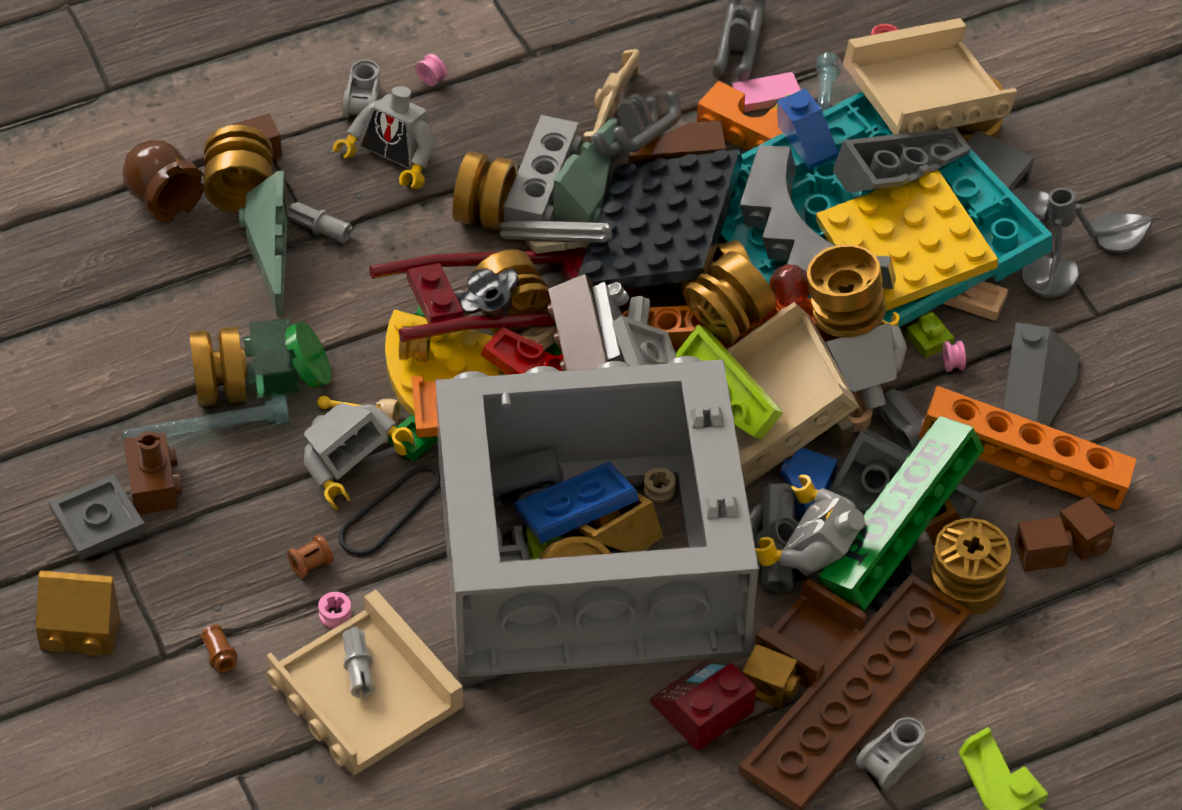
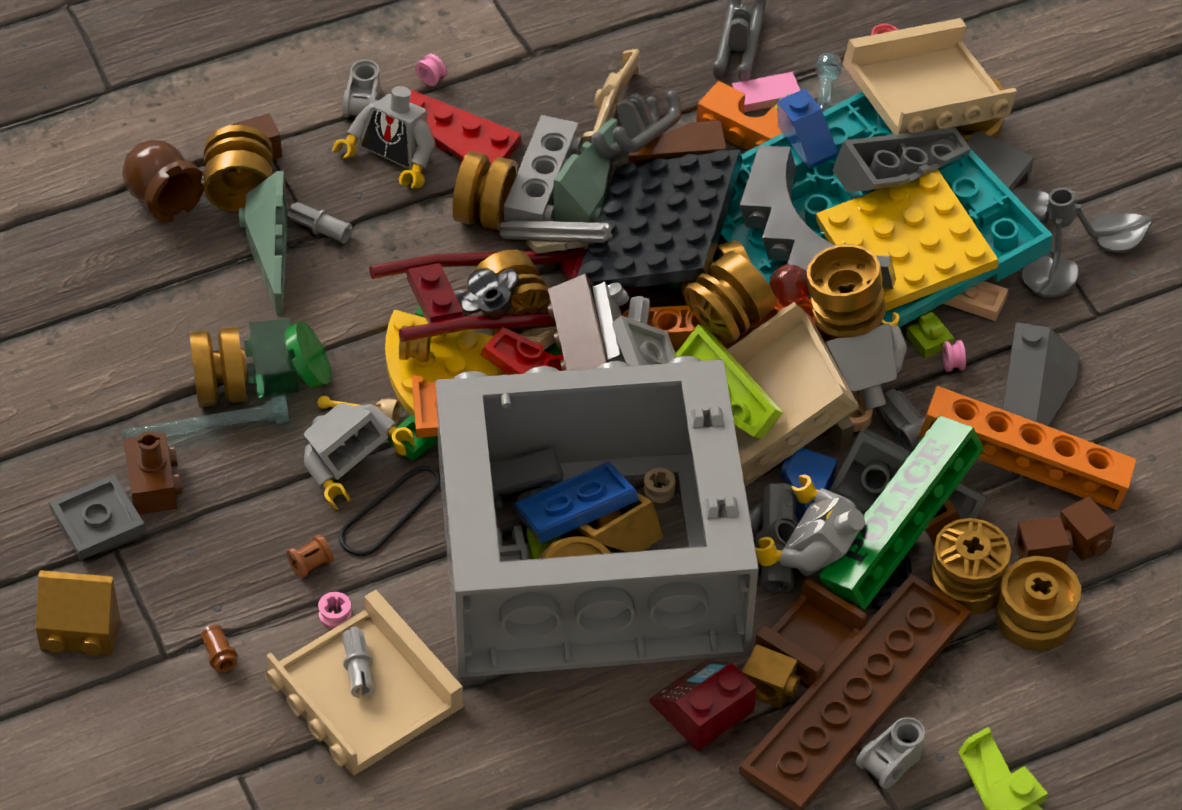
none -> red wing [410,89,521,164]
none -> pearl gold wheel [996,556,1081,651]

